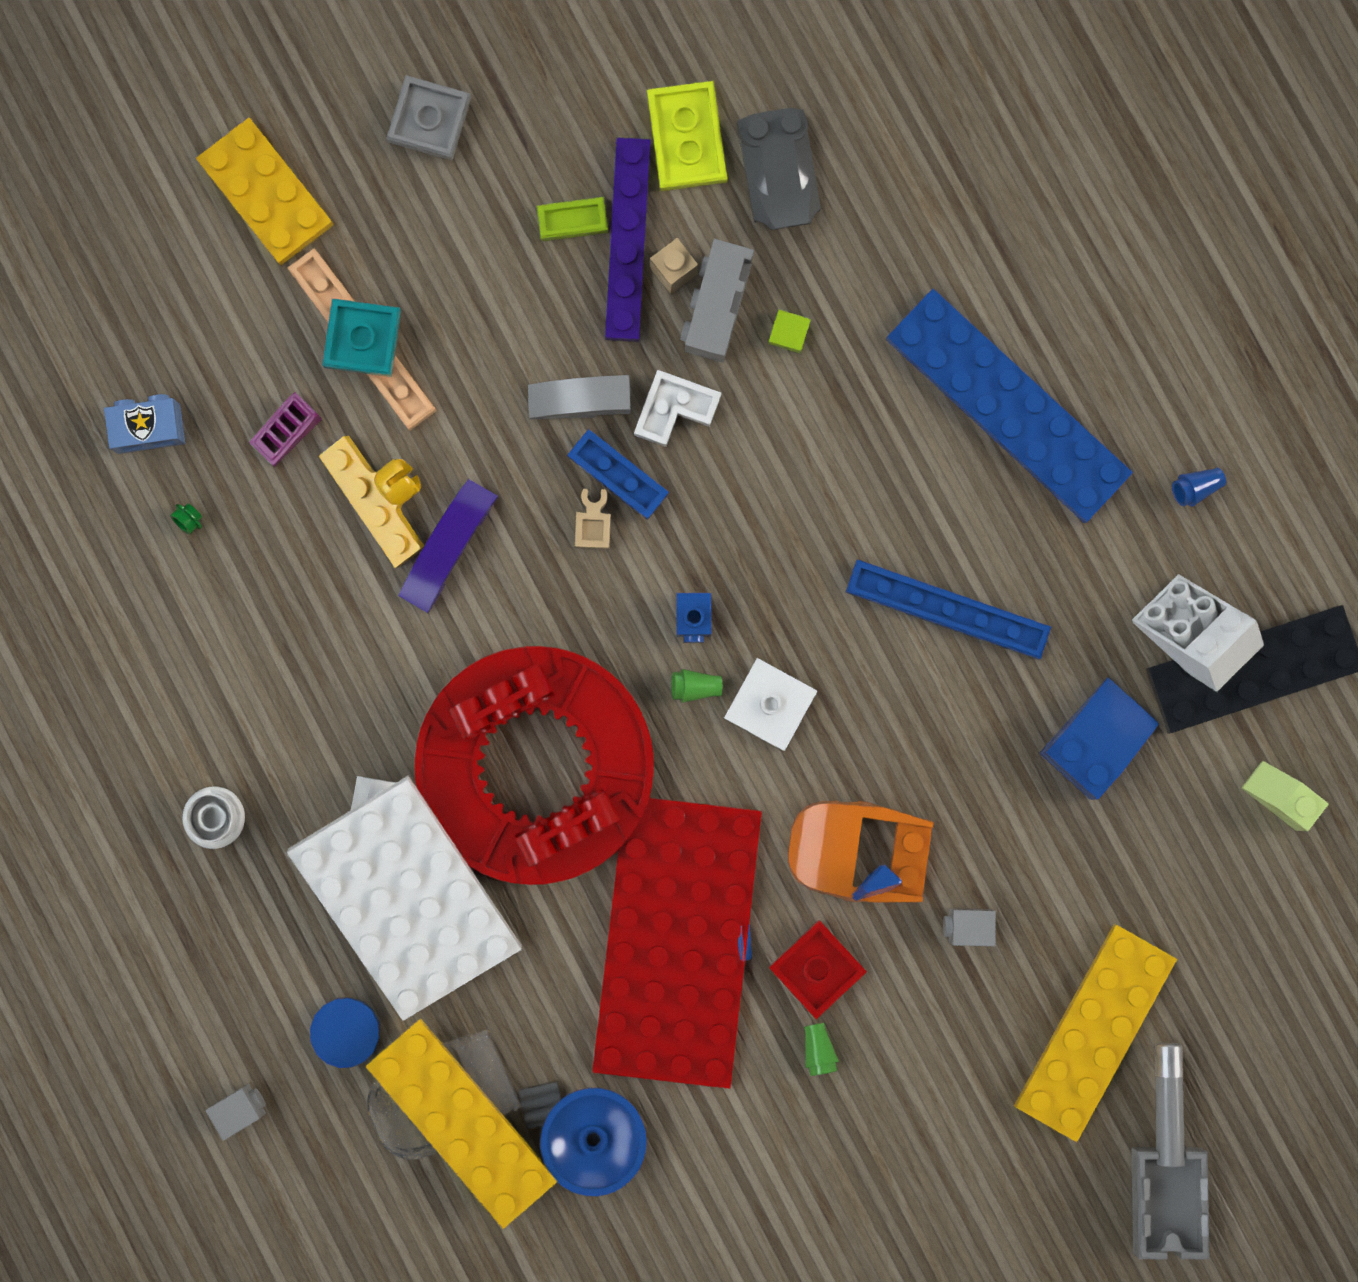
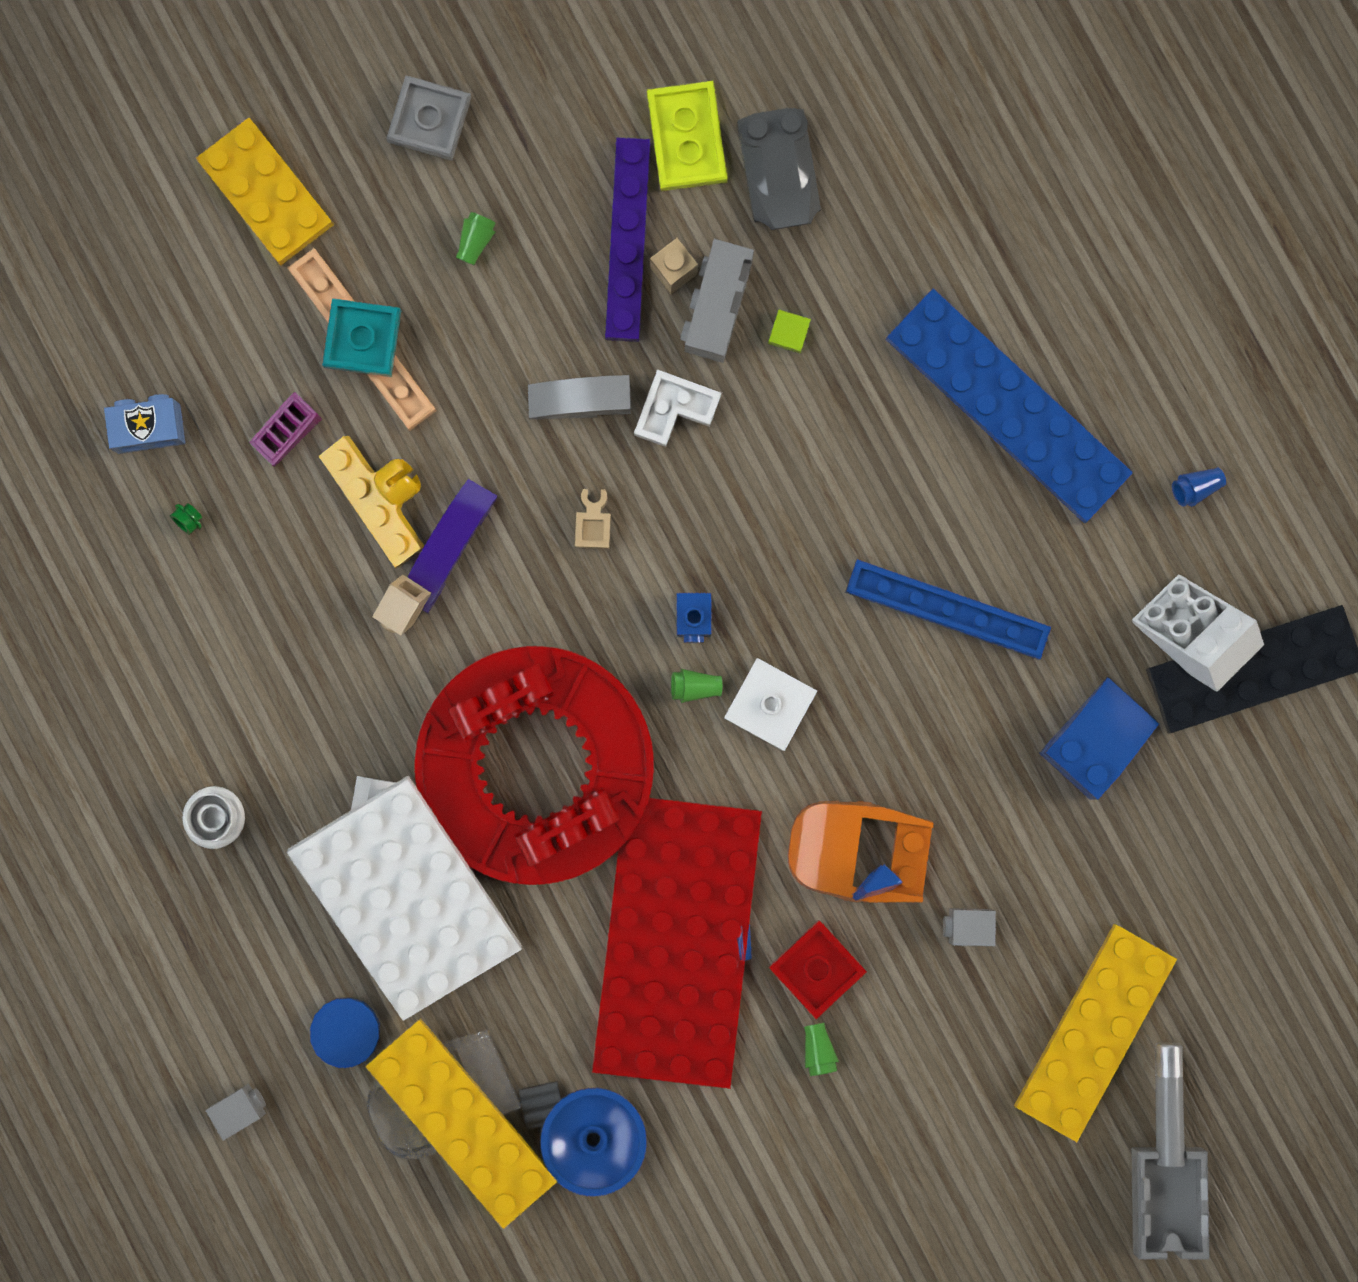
lime tile [537,197,608,242] -> none
blue plate [567,429,669,520] -> none
yellowish green slope [1242,761,1329,831] -> none
none -> tan brick [372,575,431,636]
none -> bright green cone [456,212,496,266]

